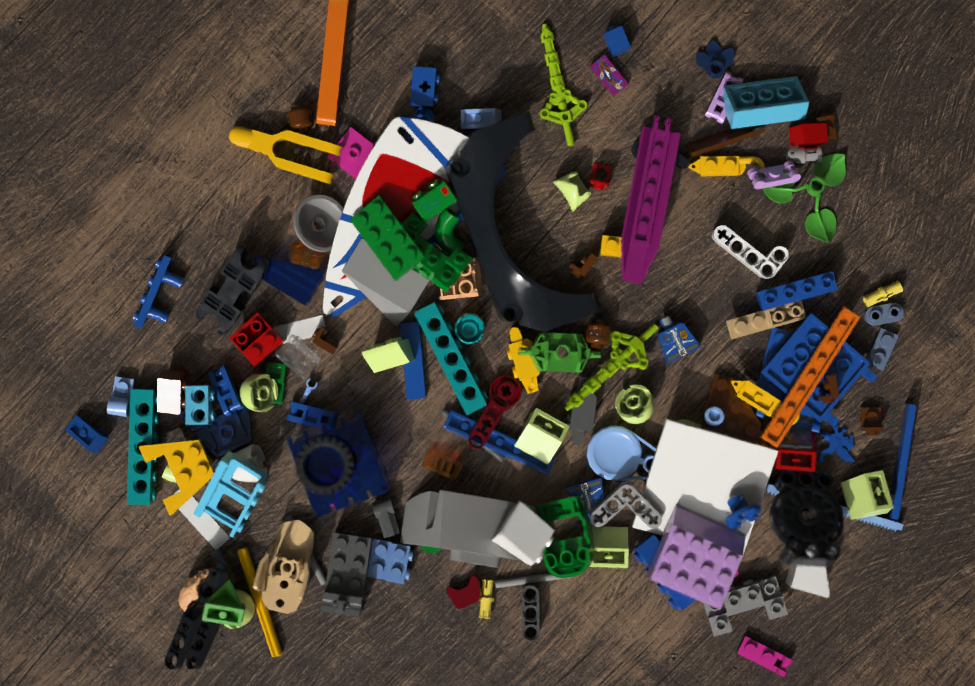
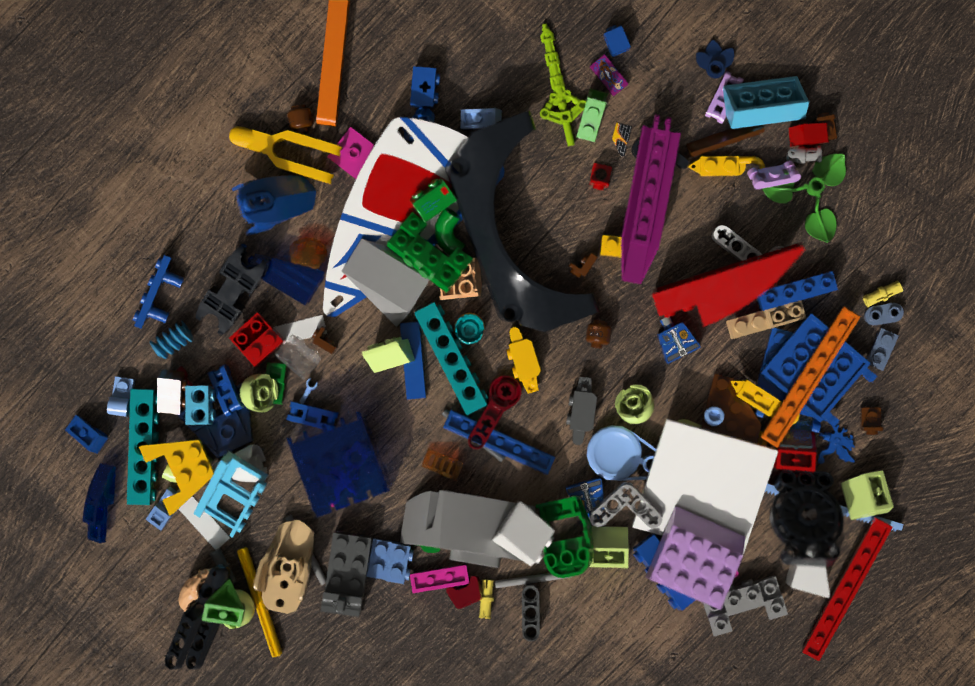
light grey dish [293,195,343,252] -> none
black tyre [295,436,355,495] -> none
green plate [350,196,426,281] -> none
dark grey piece [372,497,400,538] -> none
yellowish green slope [514,408,570,464] -> none
bright green plate [518,332,601,373] -> none
yellowish green hair [553,172,591,212] -> none
lime bar [565,323,659,411] -> none
blue plate [725,494,762,530] -> none
dark pink plate [736,635,793,677] -> none
reddish brown bracket [817,374,839,404] -> none
blue tile [887,403,916,520] -> none
none -> clear blue slope [82,463,116,543]
none -> medium blue slope [146,487,178,531]
none -> dark azure piece [149,320,194,359]
none -> blue piece [232,175,316,236]
none -> dark pink plate [410,564,469,593]
none -> bracket [577,89,608,142]
none -> sticker [612,123,632,157]
none -> red slope [652,242,804,327]
none -> red plate [801,517,893,661]

